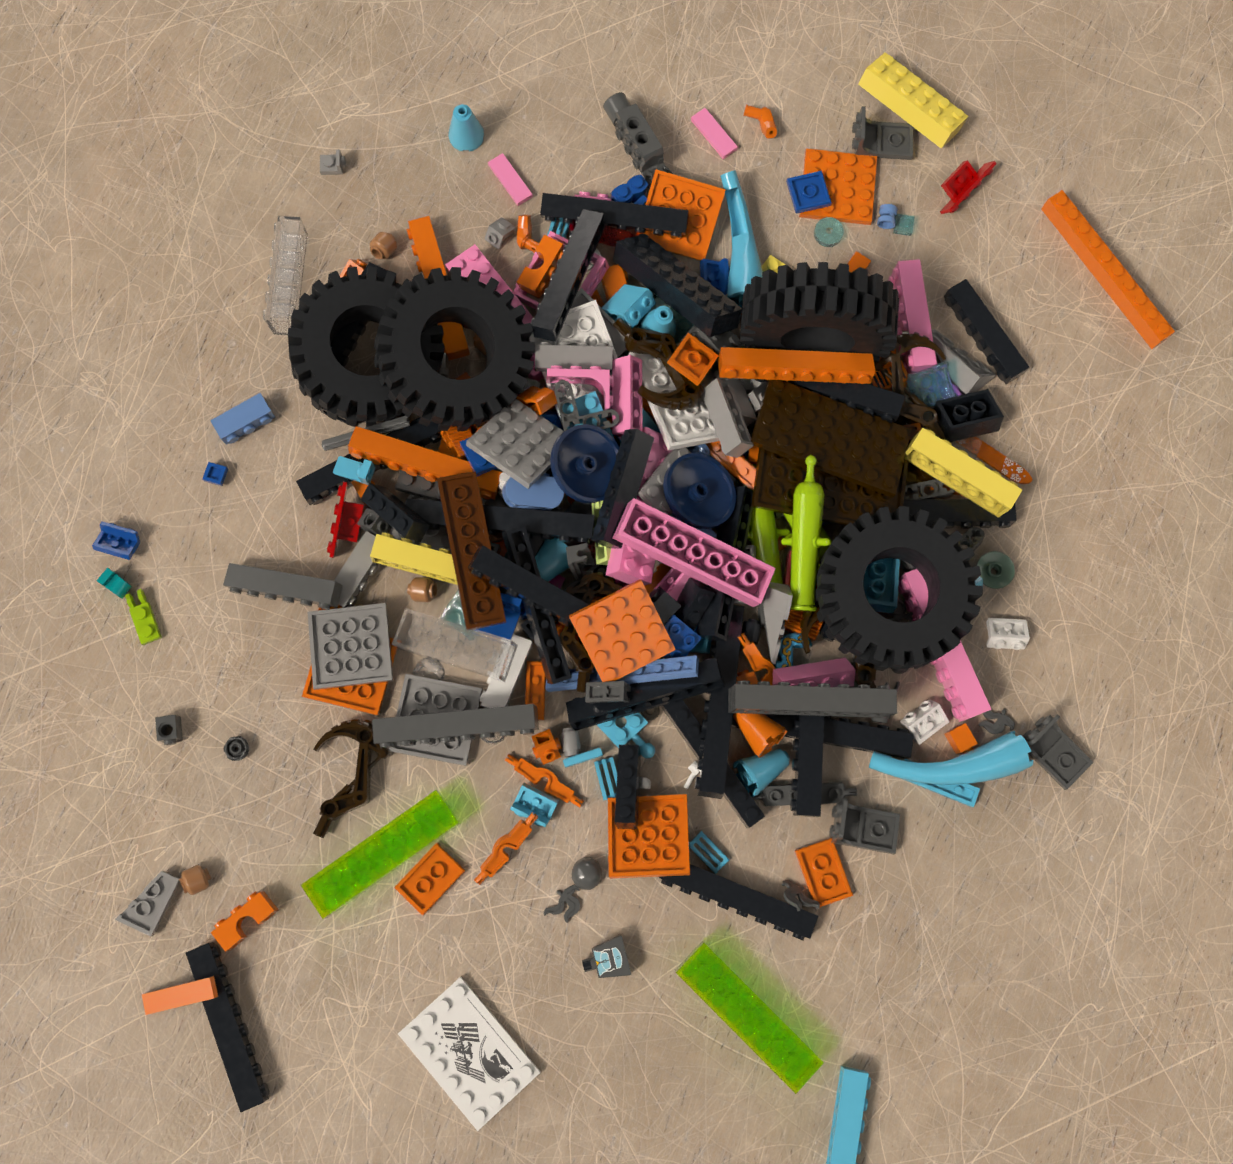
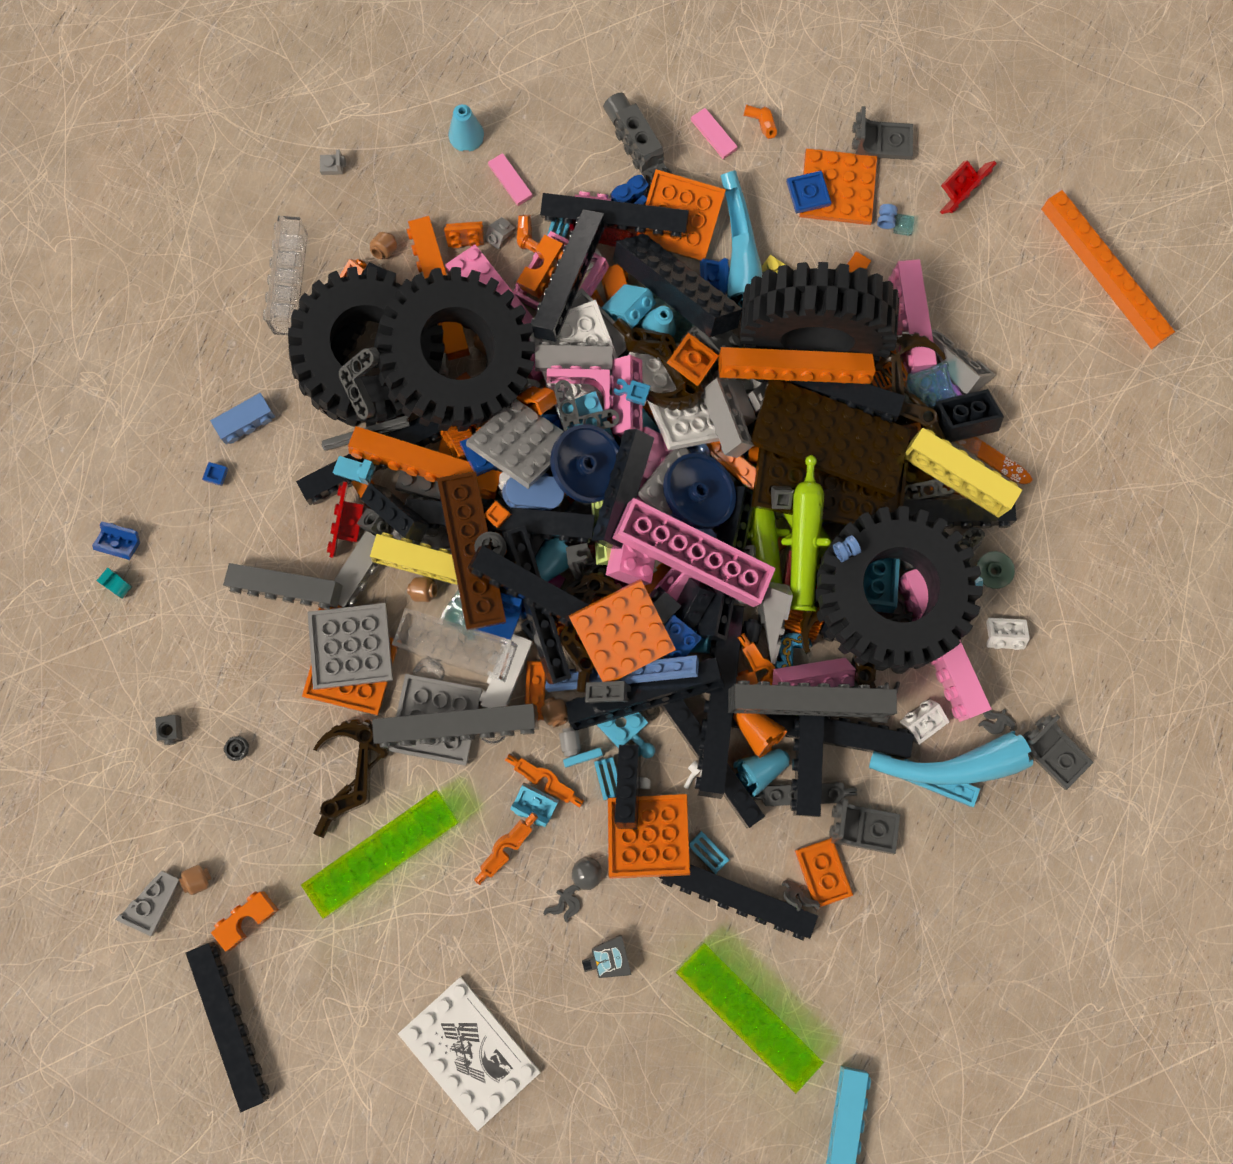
lime hinge [125,589,162,645] -> none
orange tile [142,976,218,1015] -> none
orange tile [394,843,466,916] -> none
orange brick [531,729,562,765] -> none
clear light blue piece [814,217,844,247] -> none
light yellow brick [858,52,969,149] -> none
black brick [944,279,1030,385] -> none
orange brick [944,723,978,754] -> none
none -> dark grey beam [339,347,380,419]
none -> orange bracket [444,221,484,248]
none -> dark grey gear [475,532,507,557]
none -> orange tile [484,501,511,529]
none -> medium nougat head [541,697,568,728]
none -> dark azure plate [614,379,651,406]
none -> dark grey slope [771,486,794,509]
none -> medium blue wheel [833,535,861,562]

